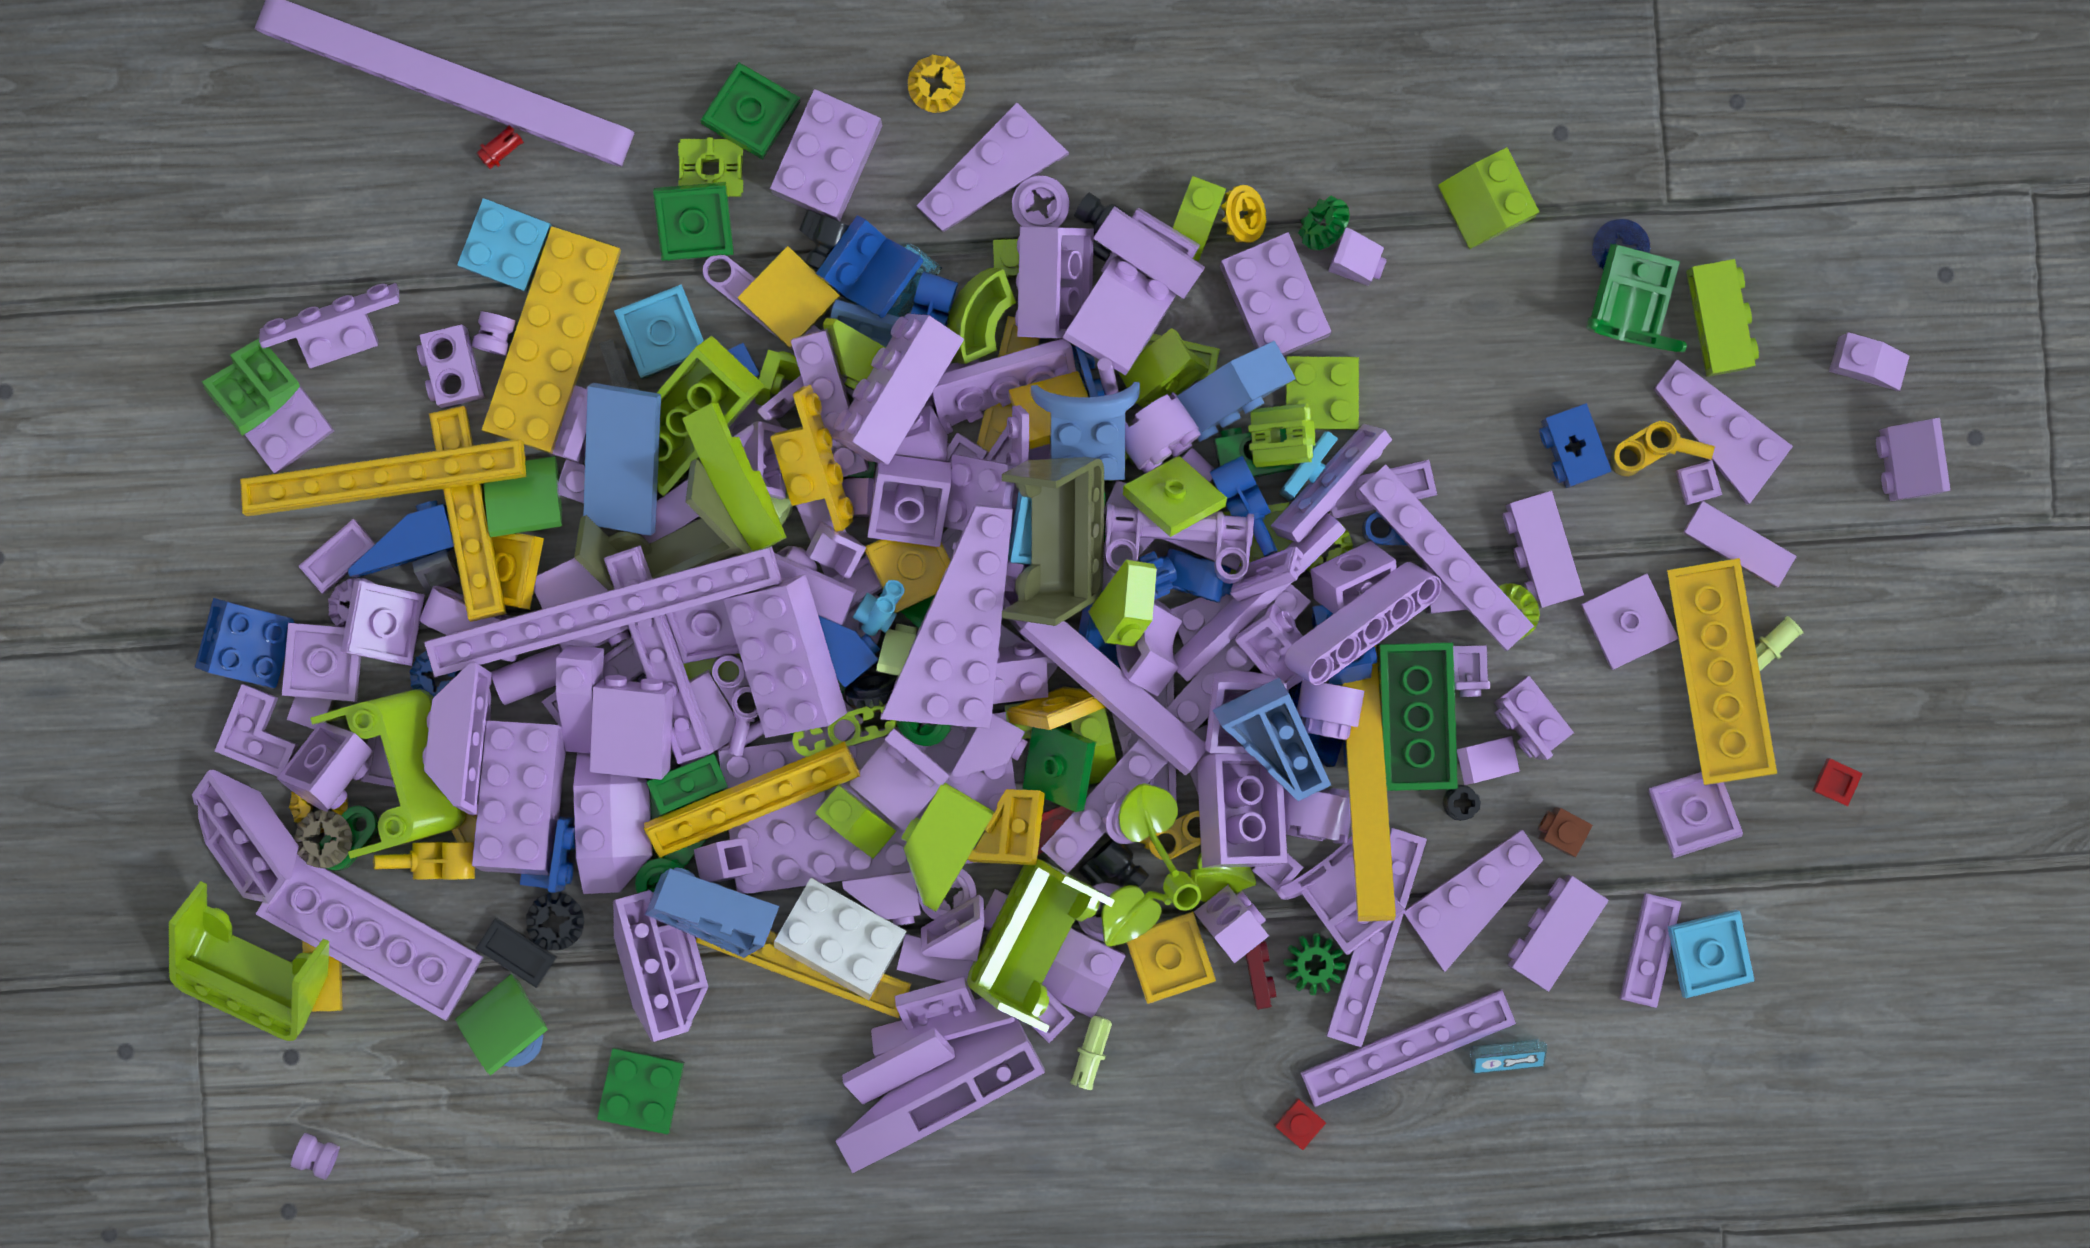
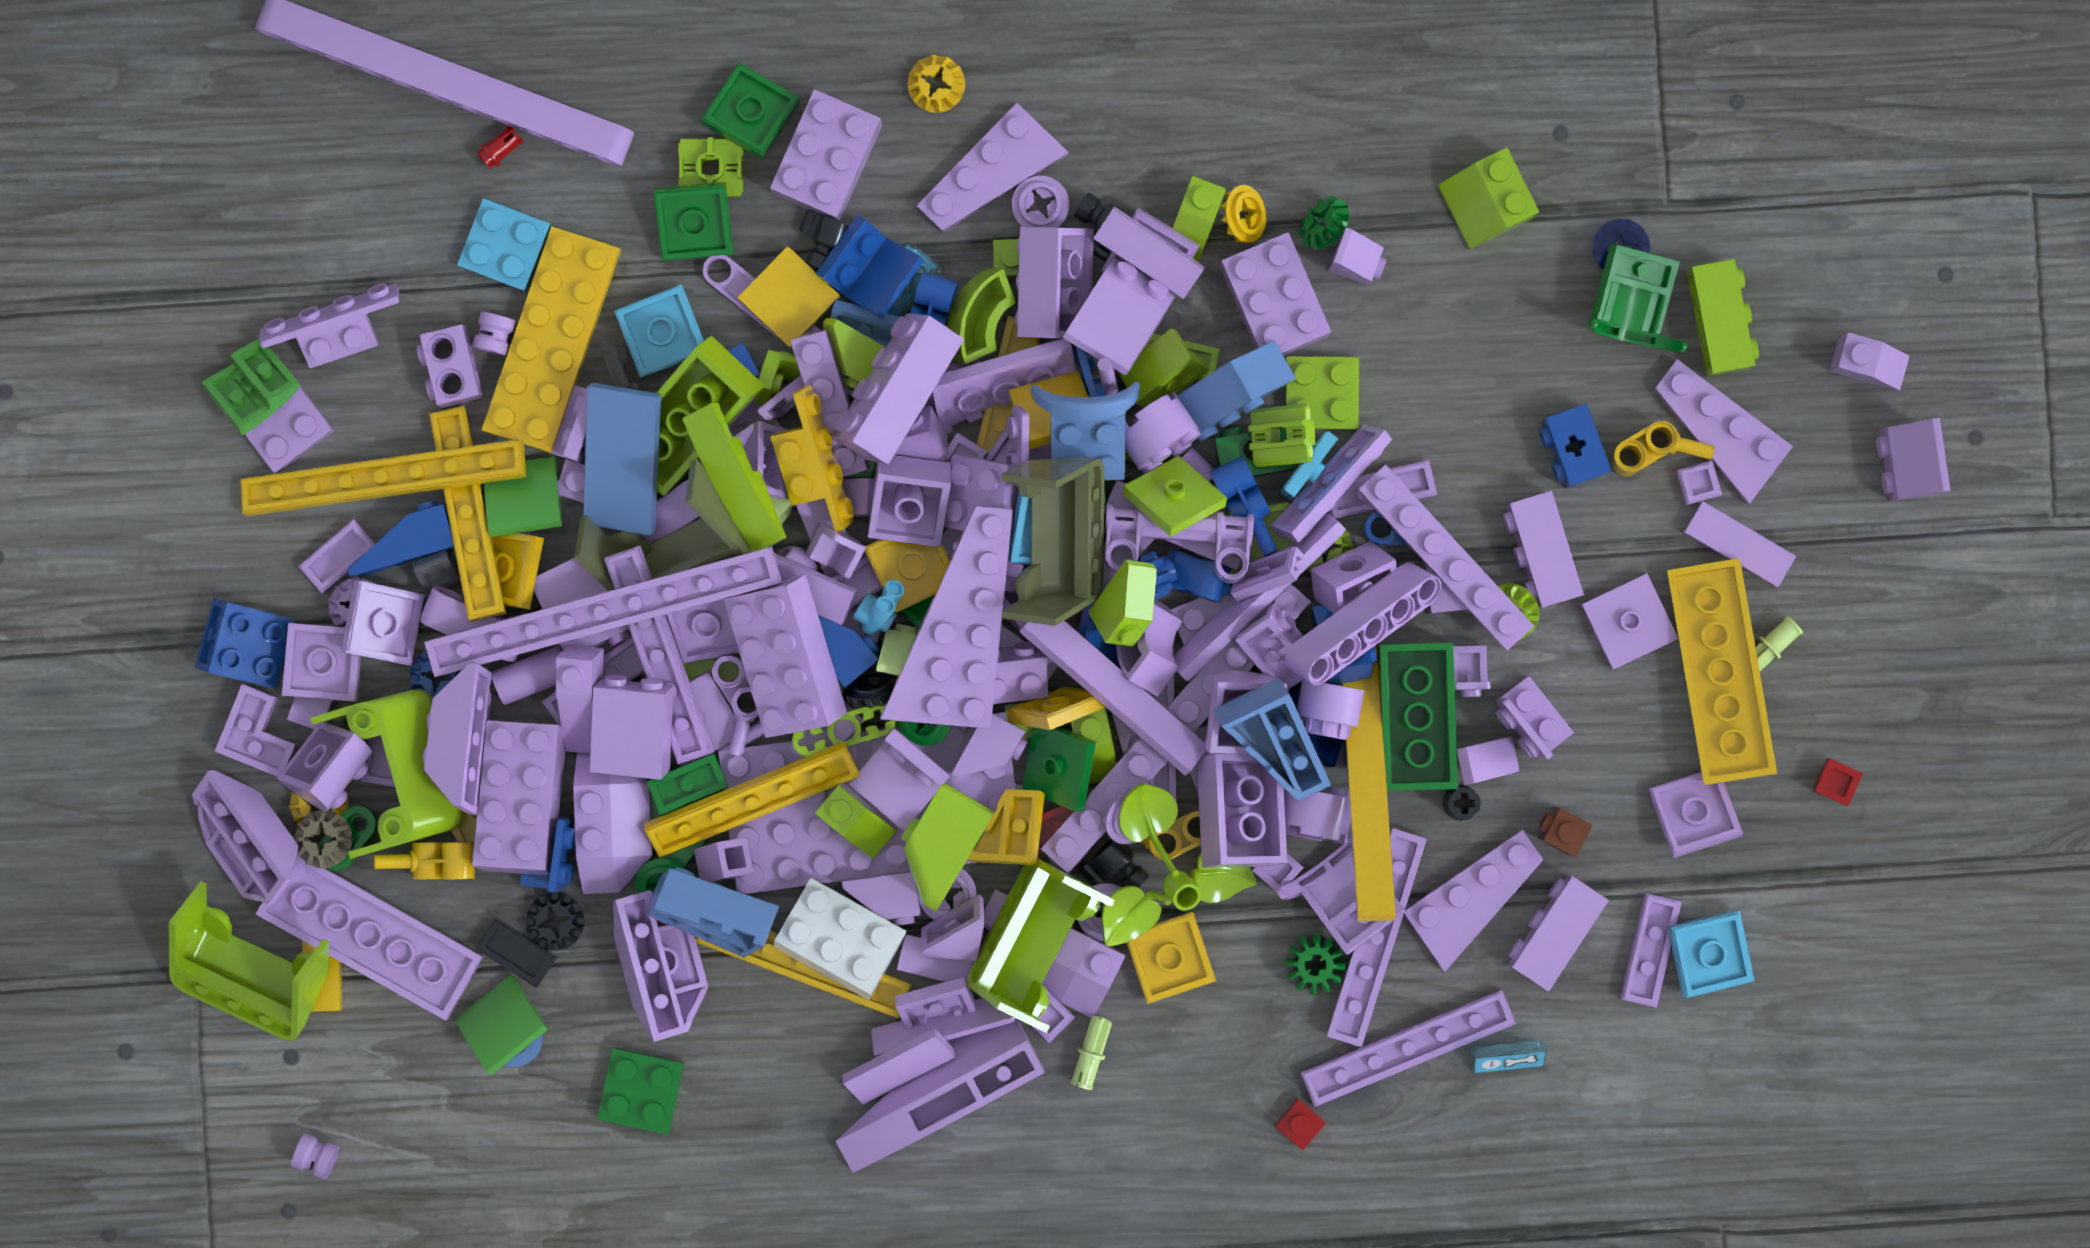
lavender brick [1194,885,1269,963] -> none
dark red plate [1245,940,1277,1010] -> none

